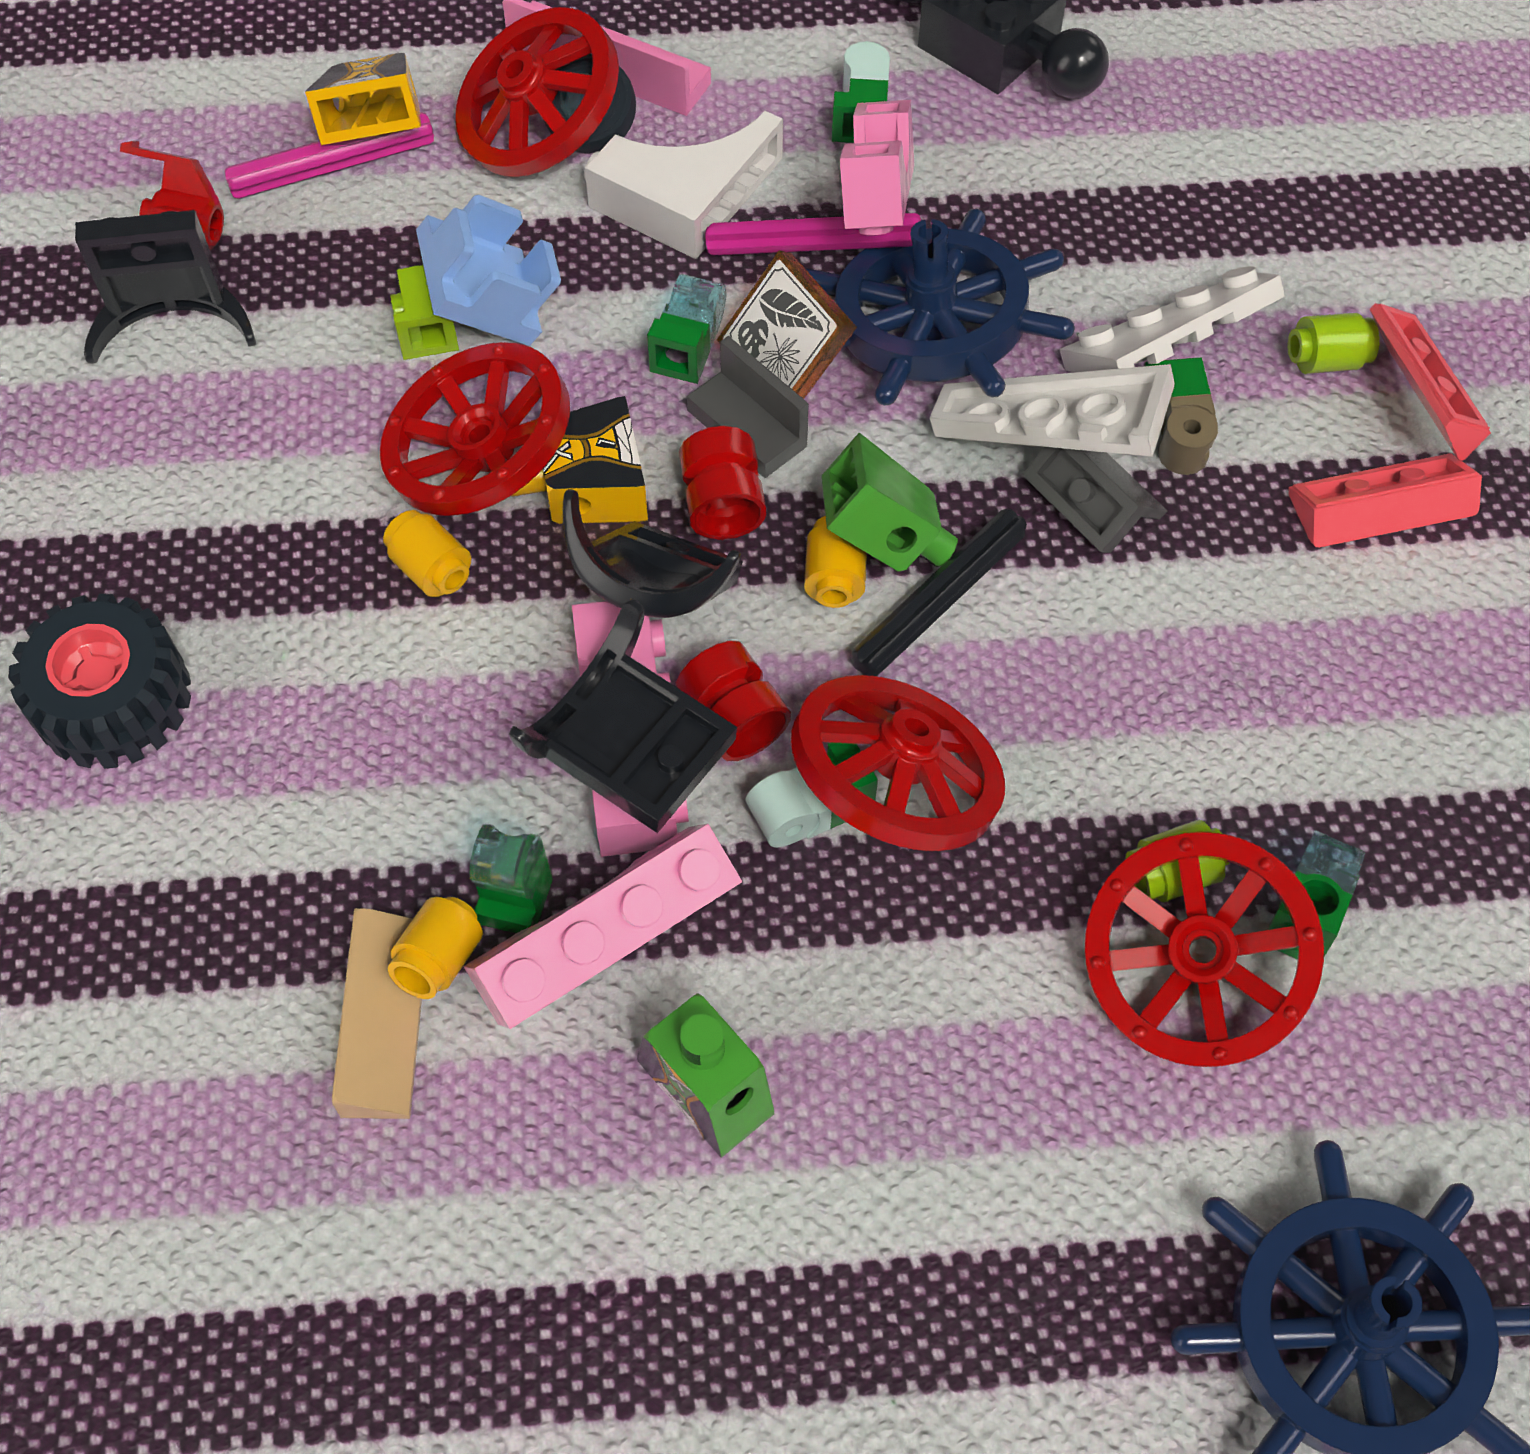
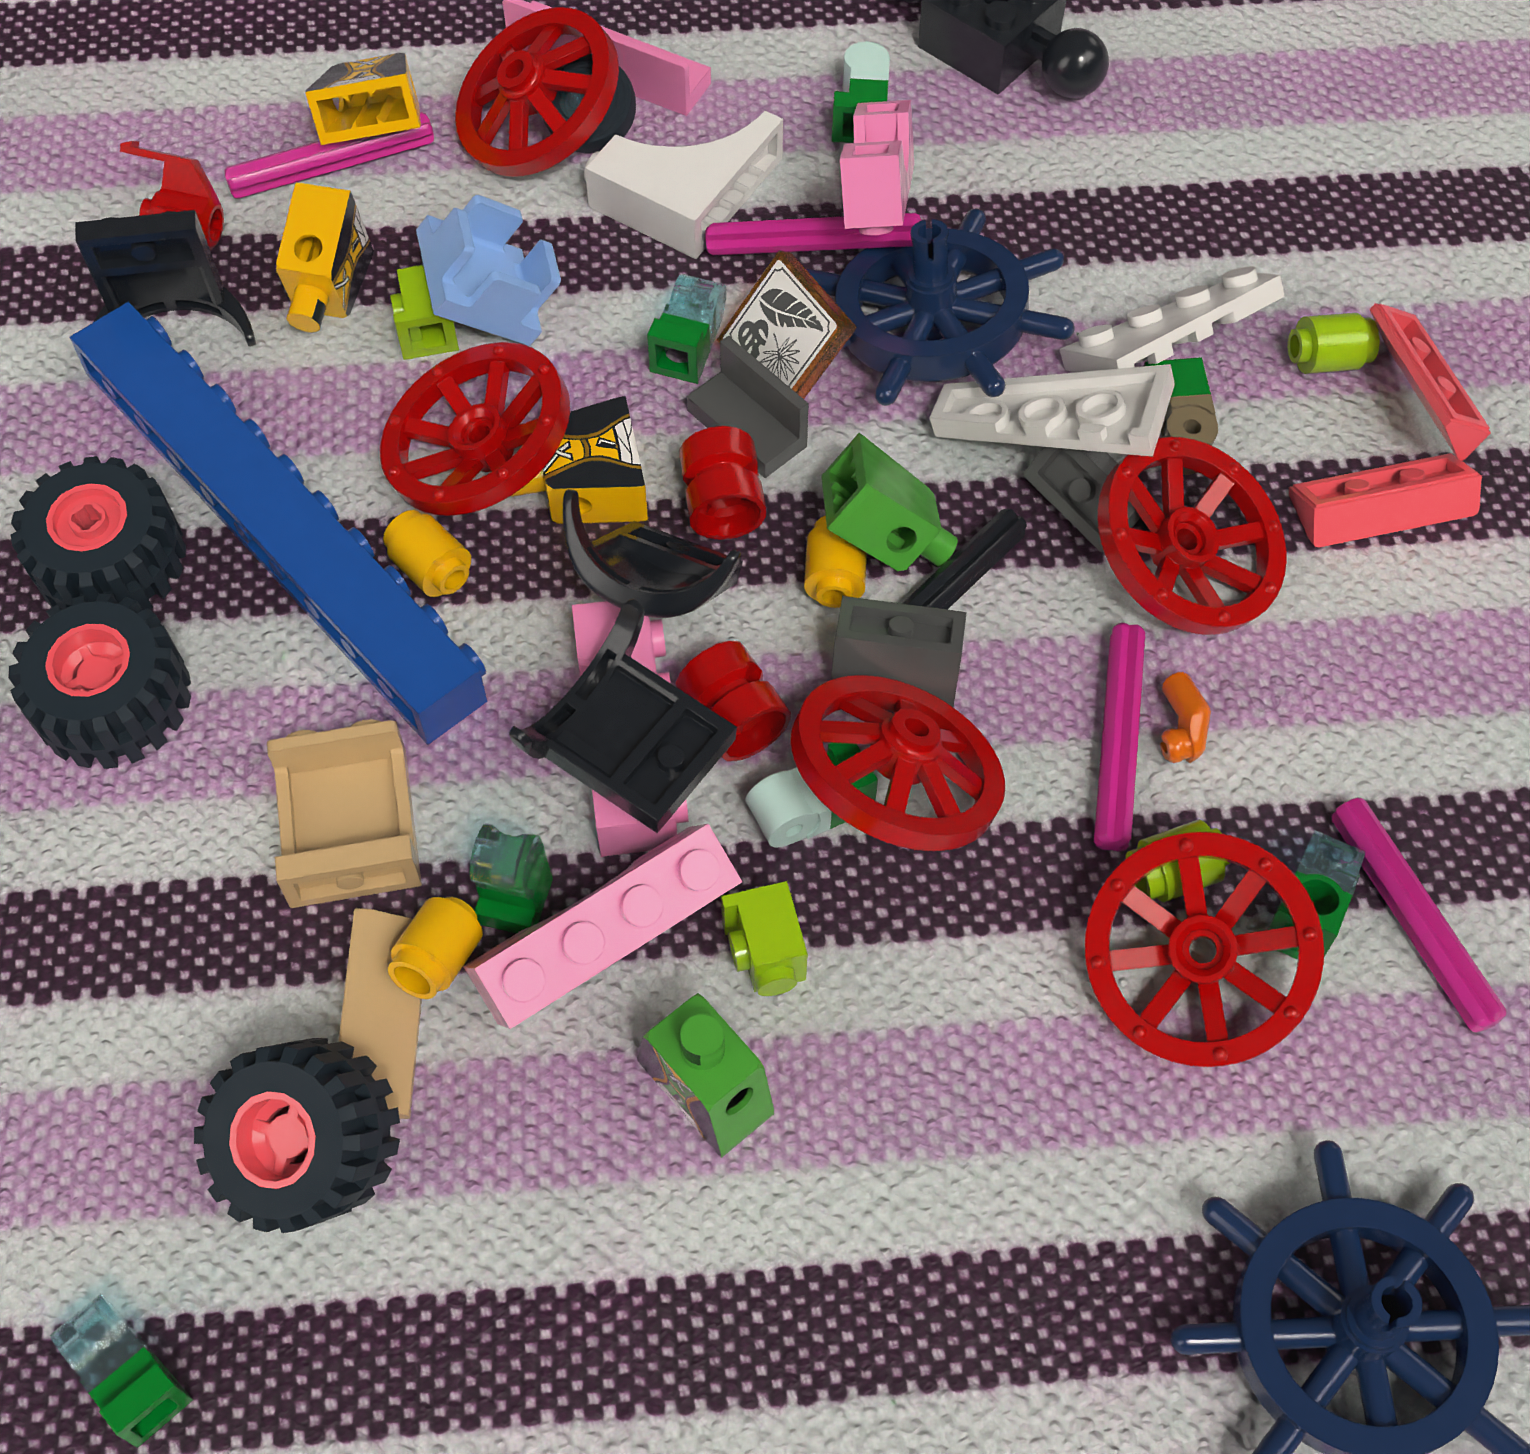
none -> black wheel [10,456,186,610]
none -> leg [50,1293,193,1448]
none -> blue brick [70,302,488,745]
none -> black wheel [194,1038,400,1233]
none -> tan panel [267,719,422,908]
none -> yellow torso [276,182,374,332]
none -> lime brick [721,881,808,996]
none -> dark grey panel [831,596,967,707]
none -> dark pink axle [1094,623,1146,852]
none -> red wheel [1097,437,1287,635]
none -> orange arm [1160,672,1211,763]
none -> dark pink axle [1332,797,1506,1033]

